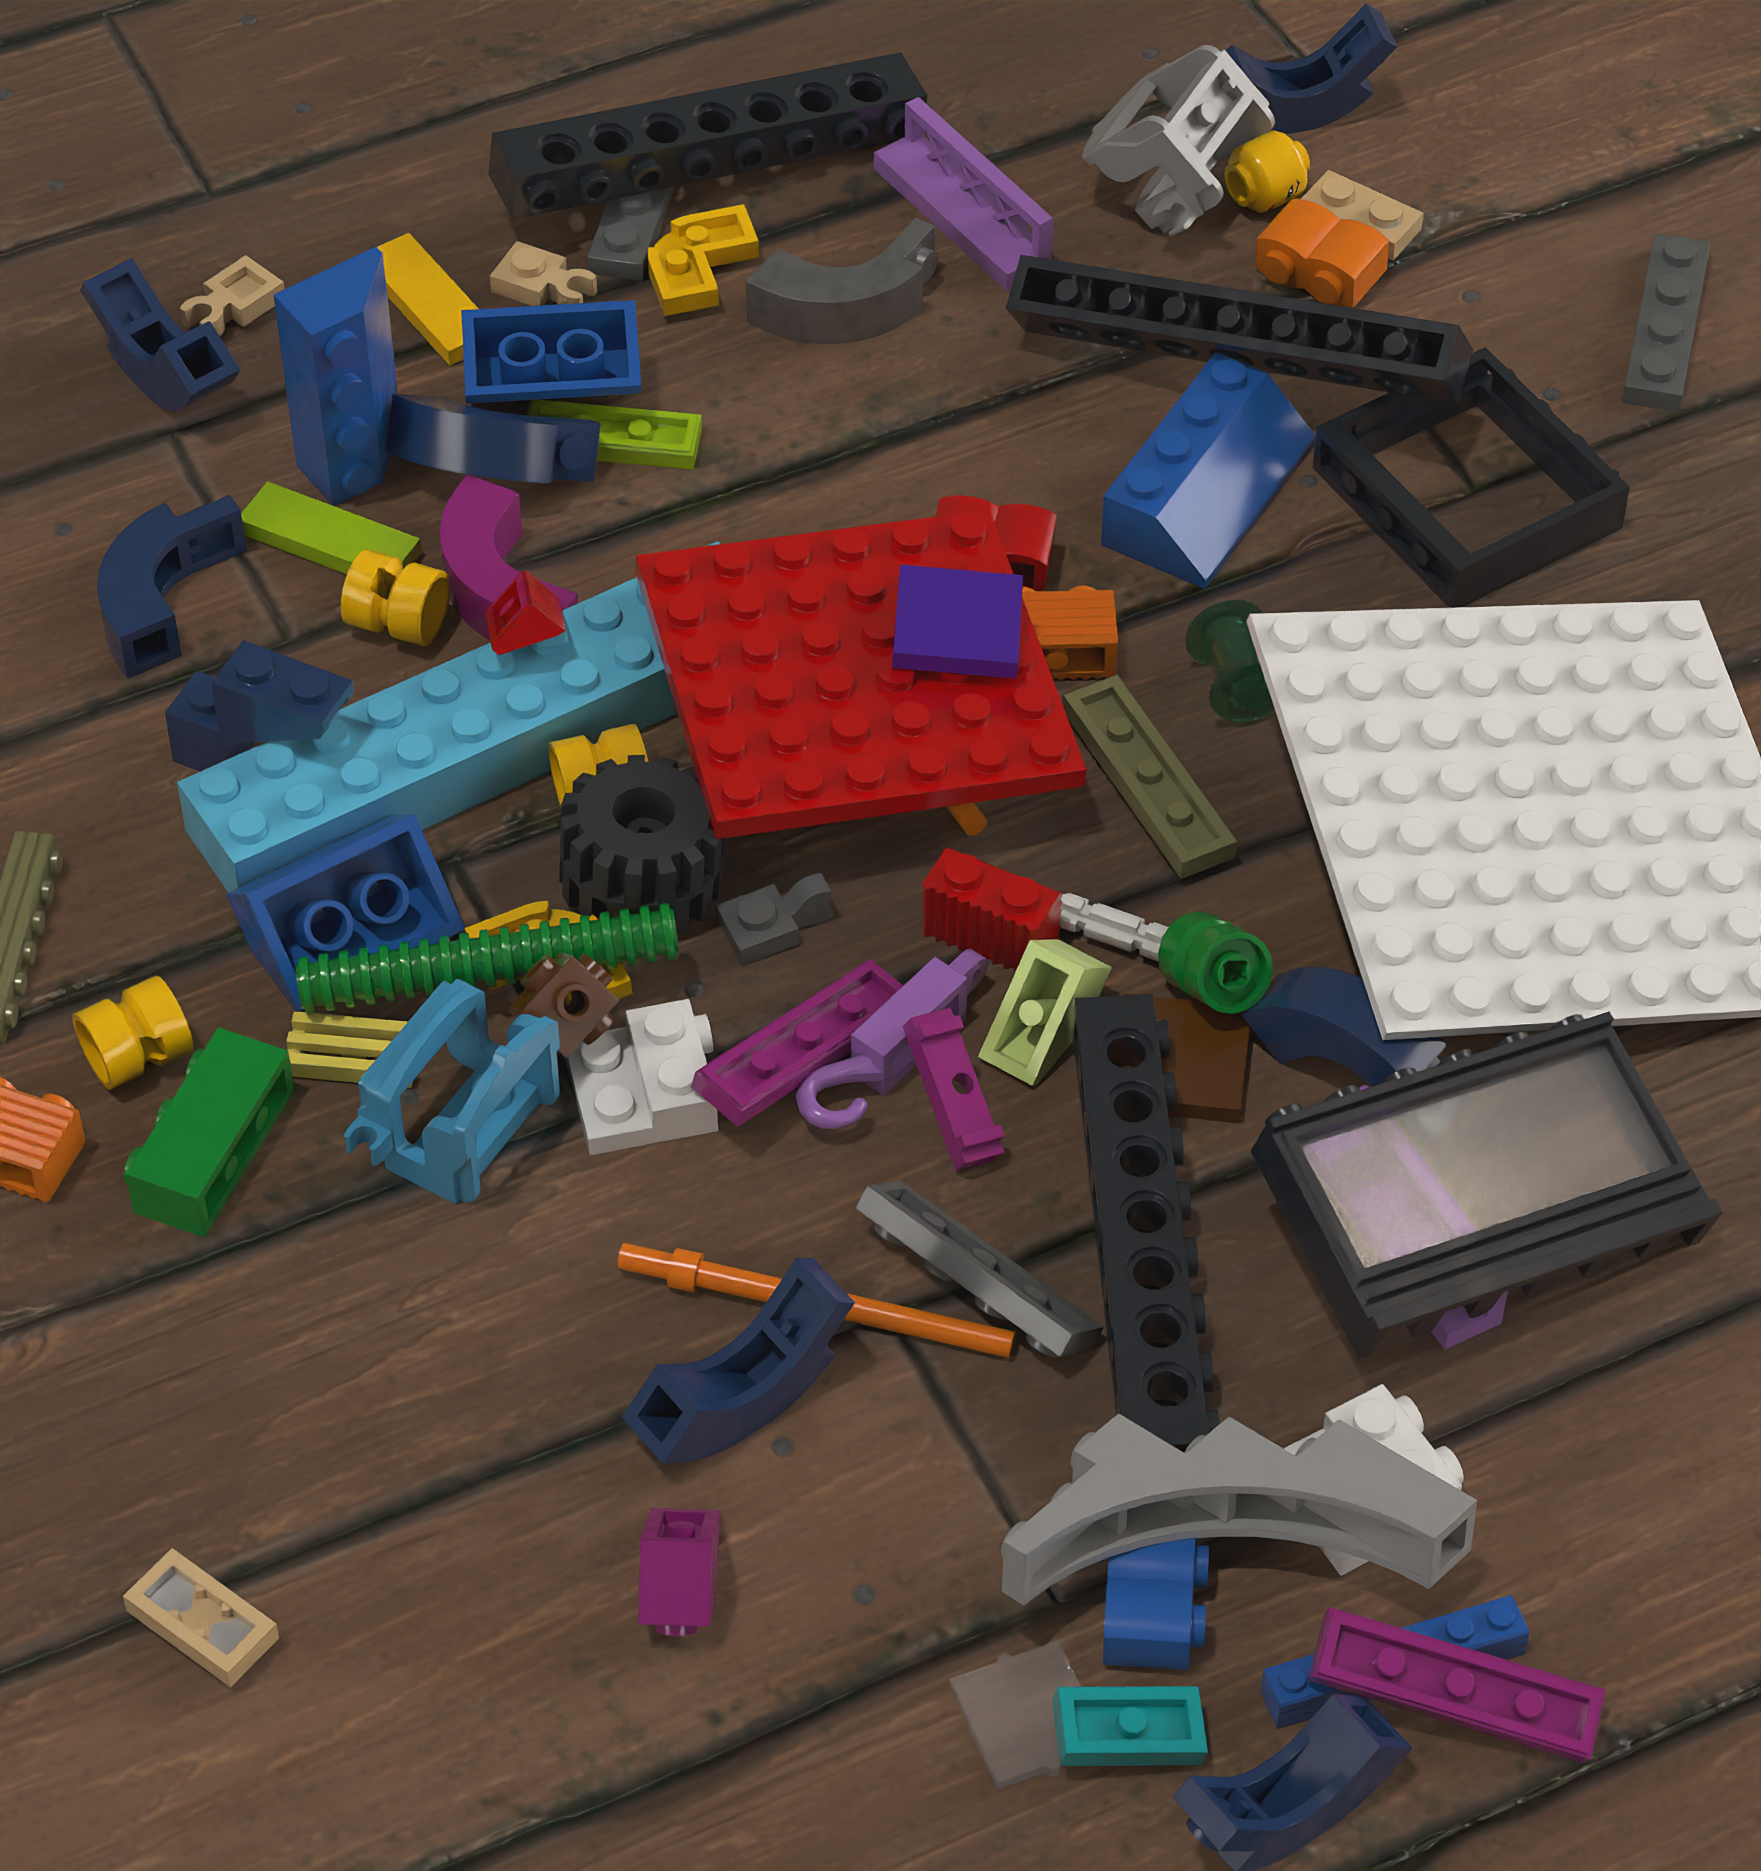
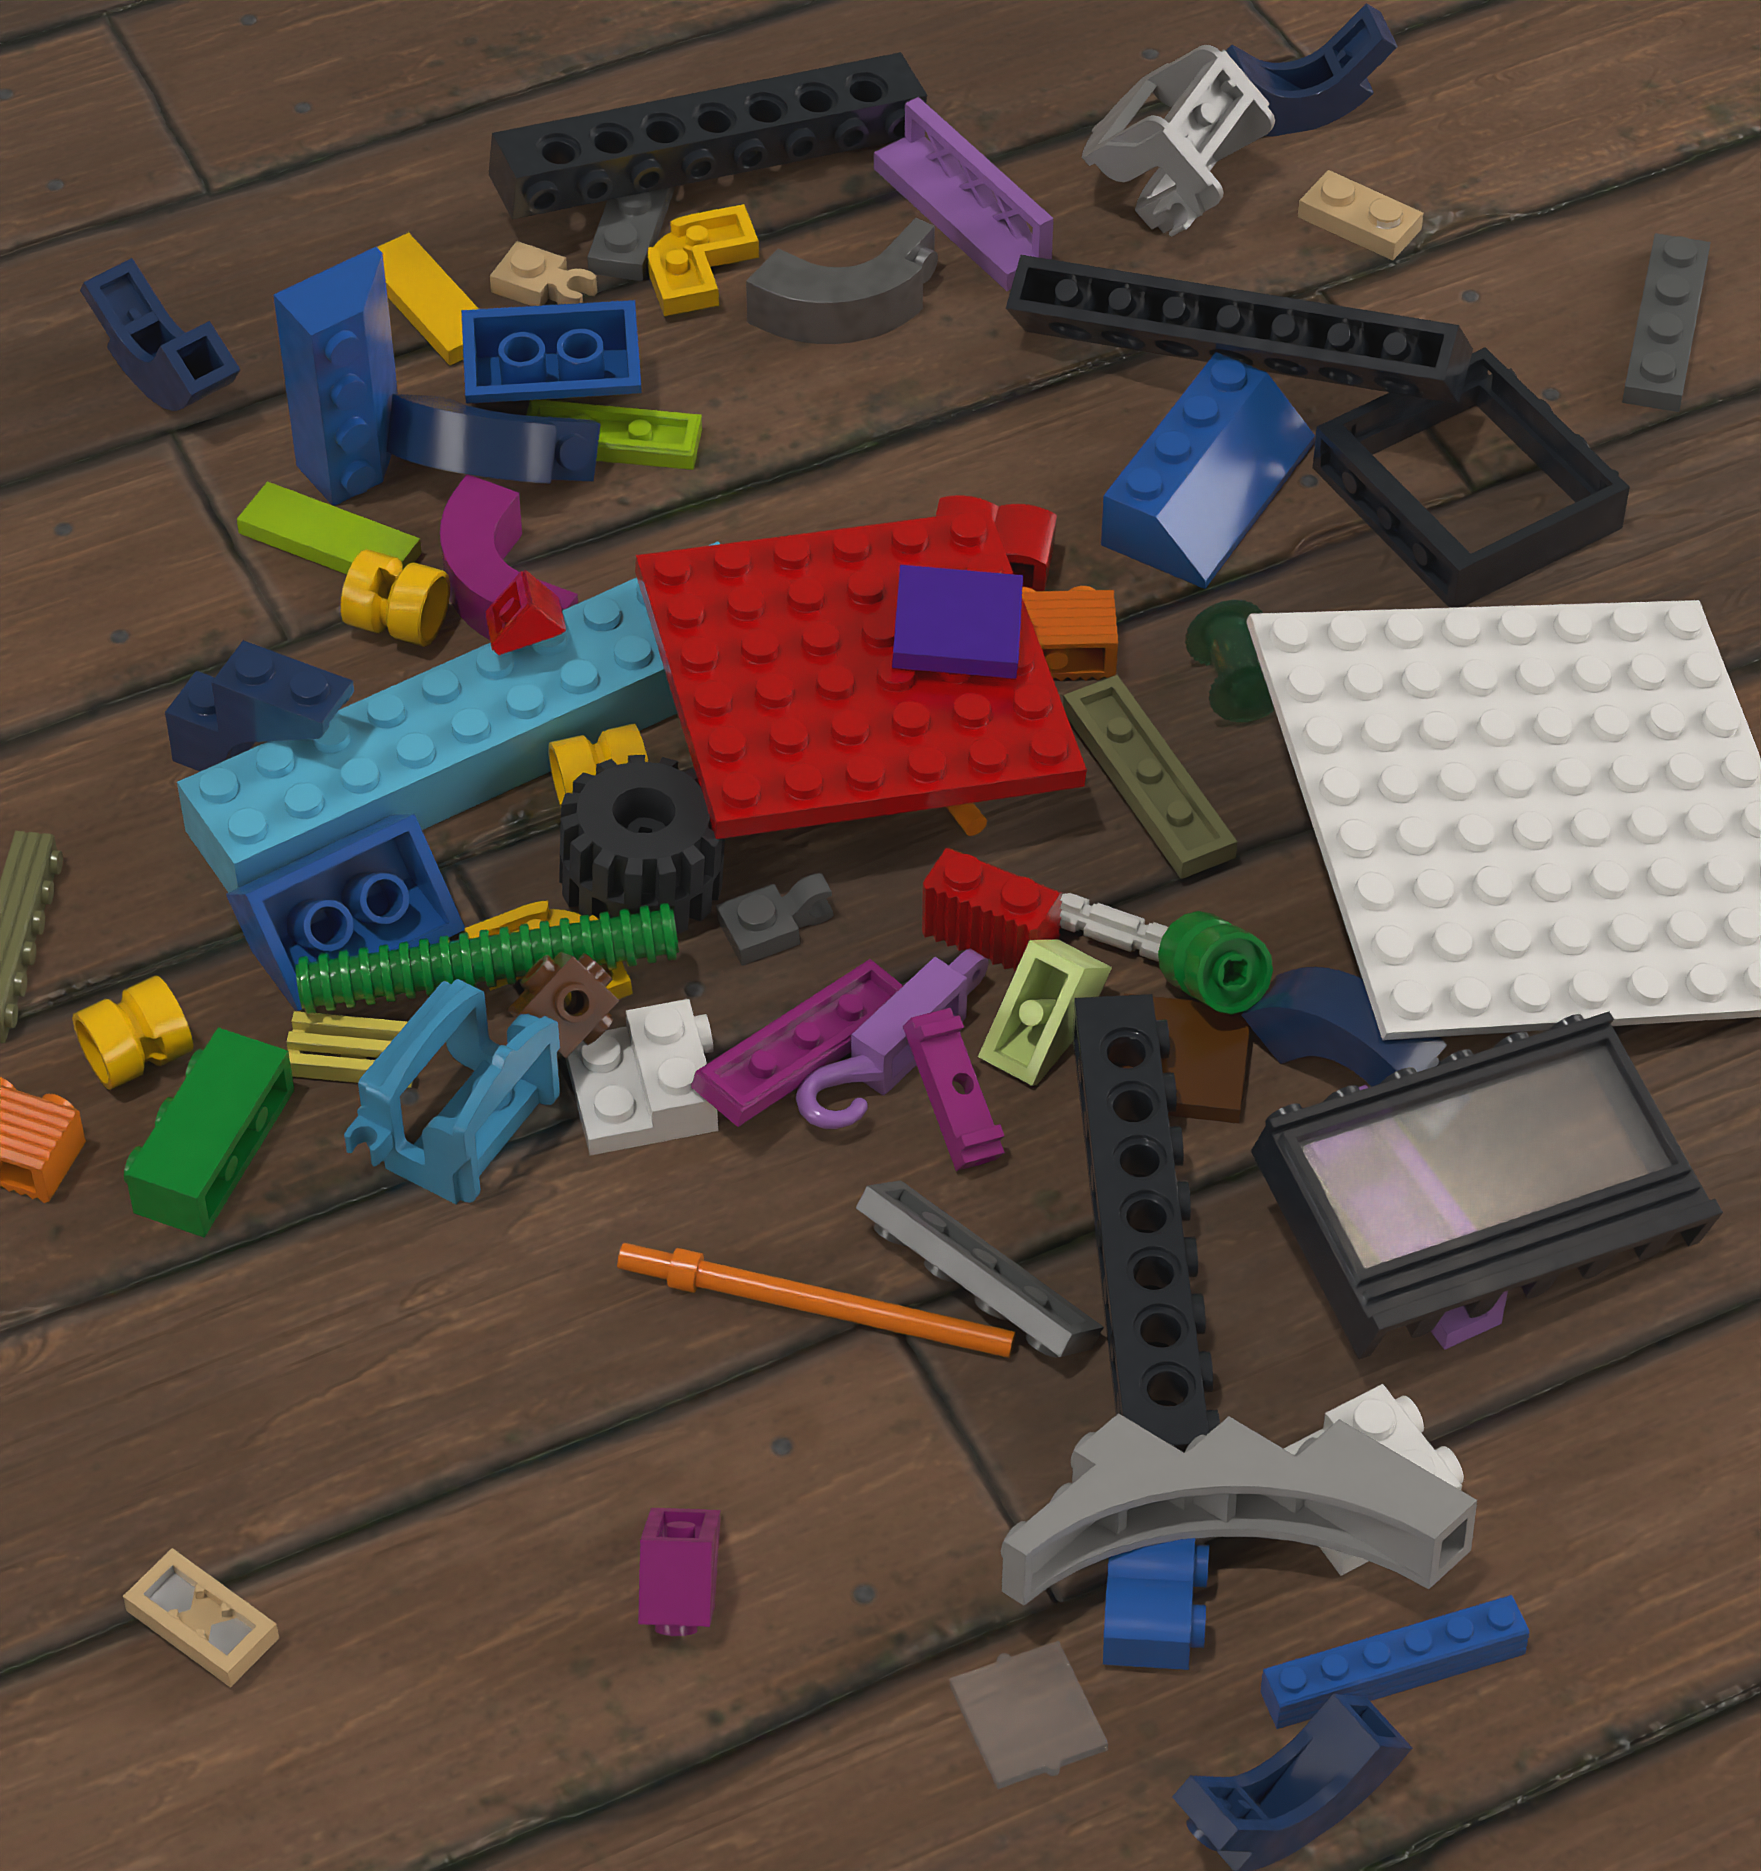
dark blue arch [97,495,247,679] -> none
tan plate [180,255,285,336] -> none
dark blue arch [622,1258,855,1463] -> none
teal plate [1052,1686,1208,1766] -> none
yellow head [1224,130,1310,213] -> none
orange brick [1256,199,1389,308] -> none
magenta tile [1308,1607,1606,1763] -> none

